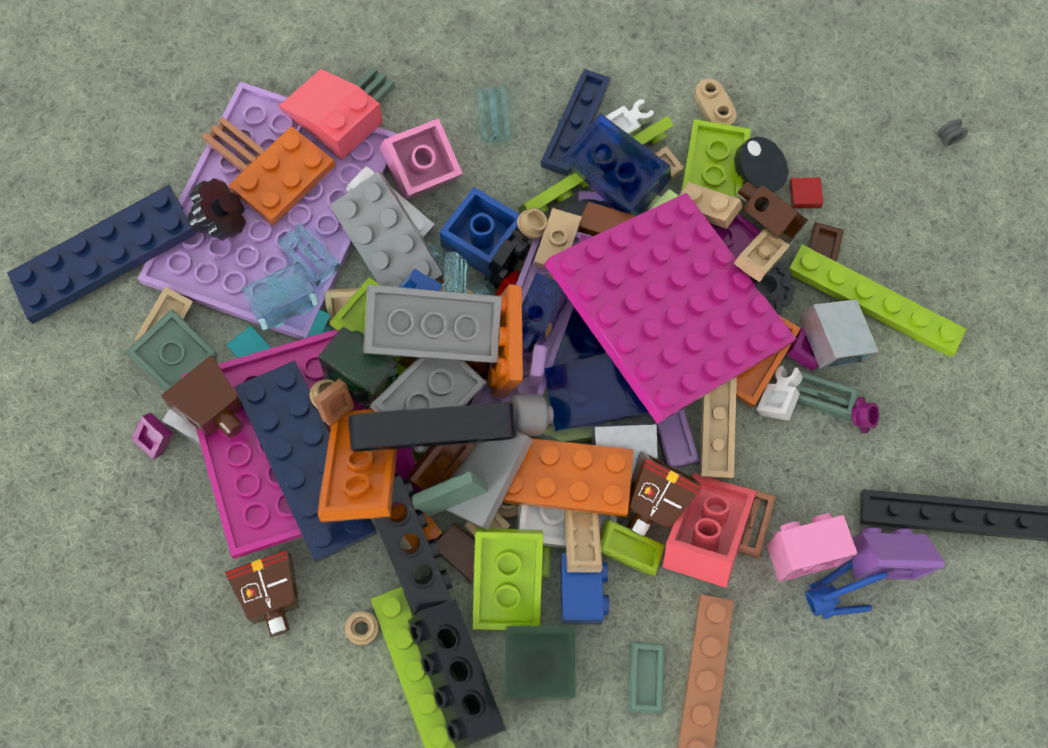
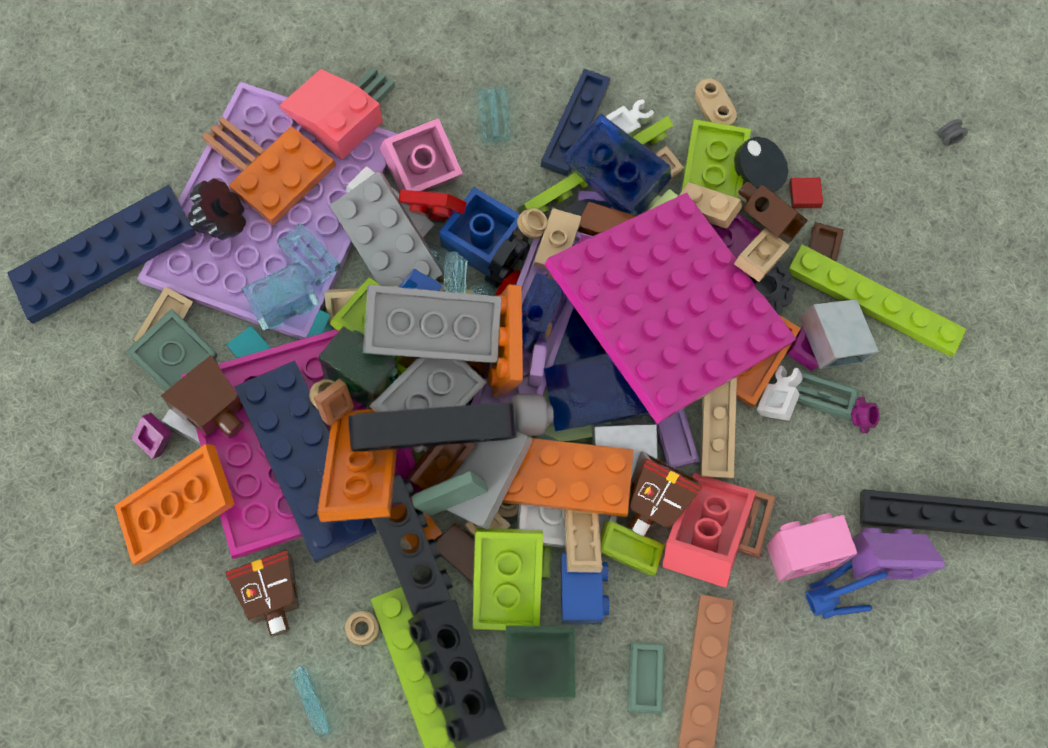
none -> orange plate [114,444,235,565]
none -> clear light blue tile [291,666,334,738]
none -> red plate [398,190,467,223]

